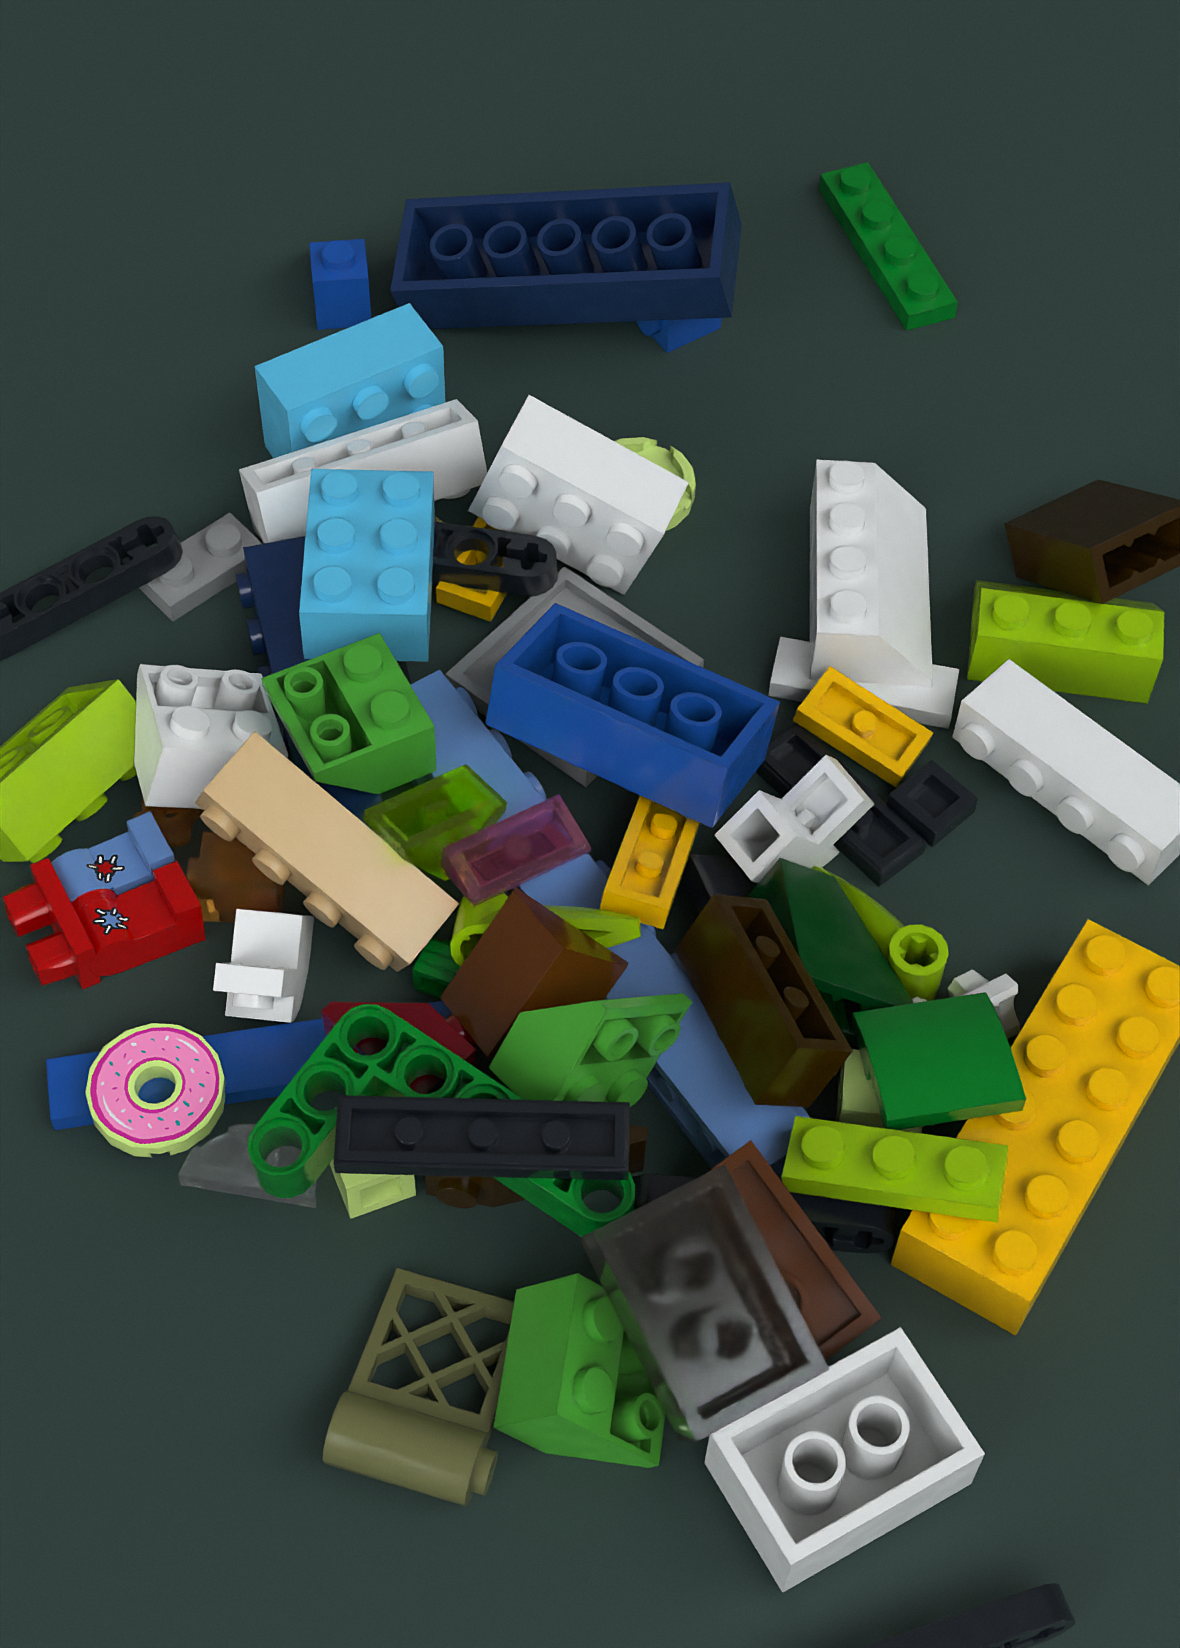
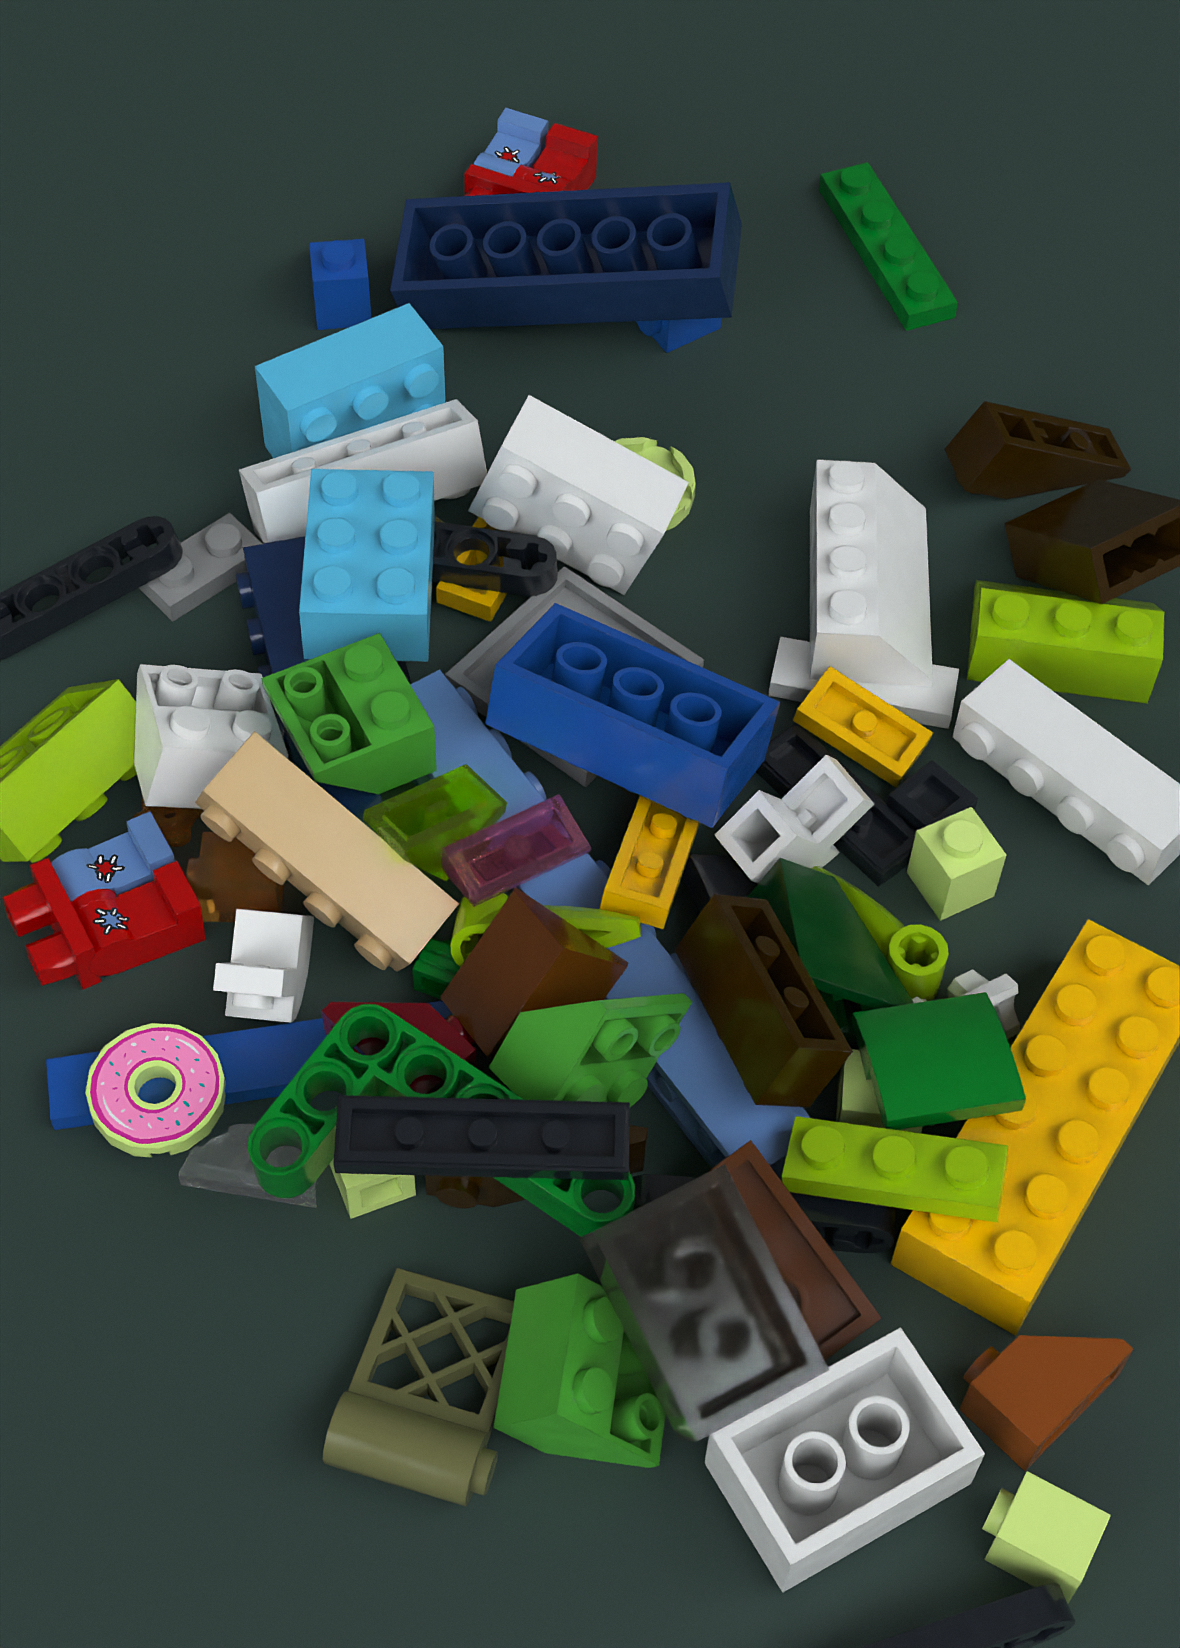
none -> red hips [464,107,598,196]
none -> yellowish green brick [907,807,1007,921]
none -> dark brown slope [944,401,1131,499]
none -> dark orange slope [959,1335,1134,1471]
none -> yellowish green brick [982,1471,1111,1604]

